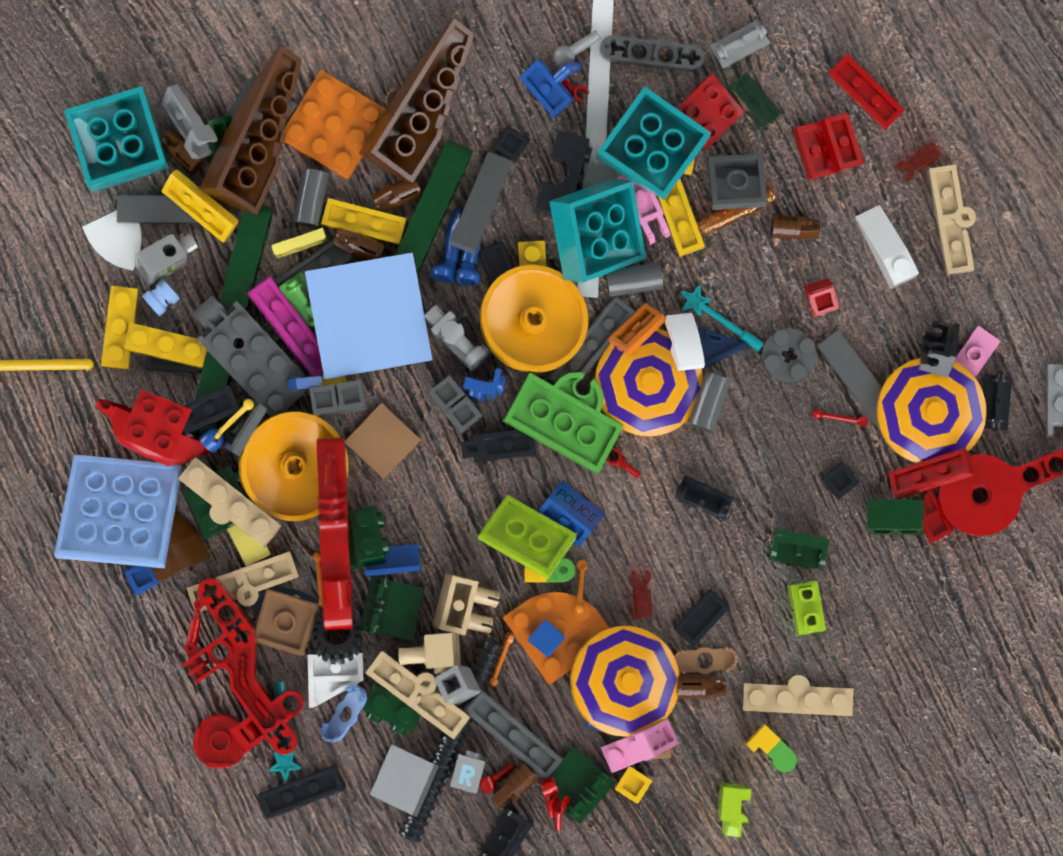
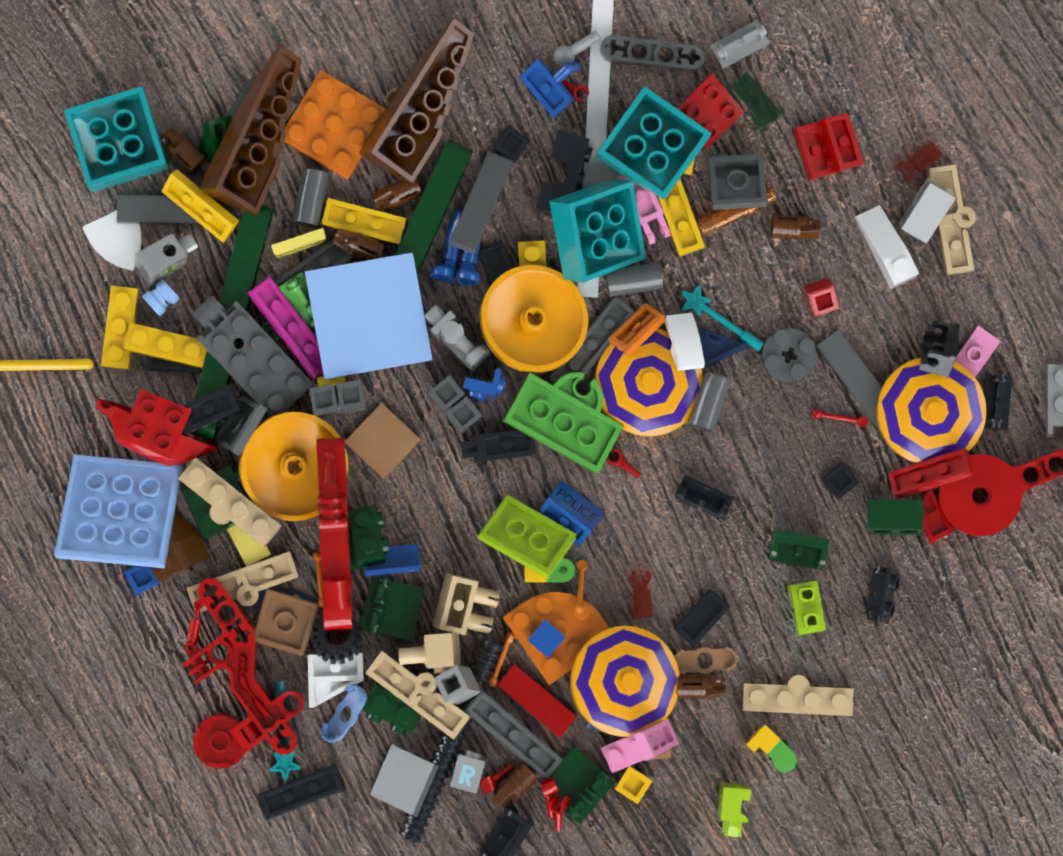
light grey plate [161,84,217,159] -> none
hinge [199,399,254,452] -> none
tile [287,376,322,390] -> none
red plate [828,54,905,131] -> none
none -> red tile [497,664,577,738]
none -> black hinge [865,566,900,624]
none -> hinge [899,177,956,244]

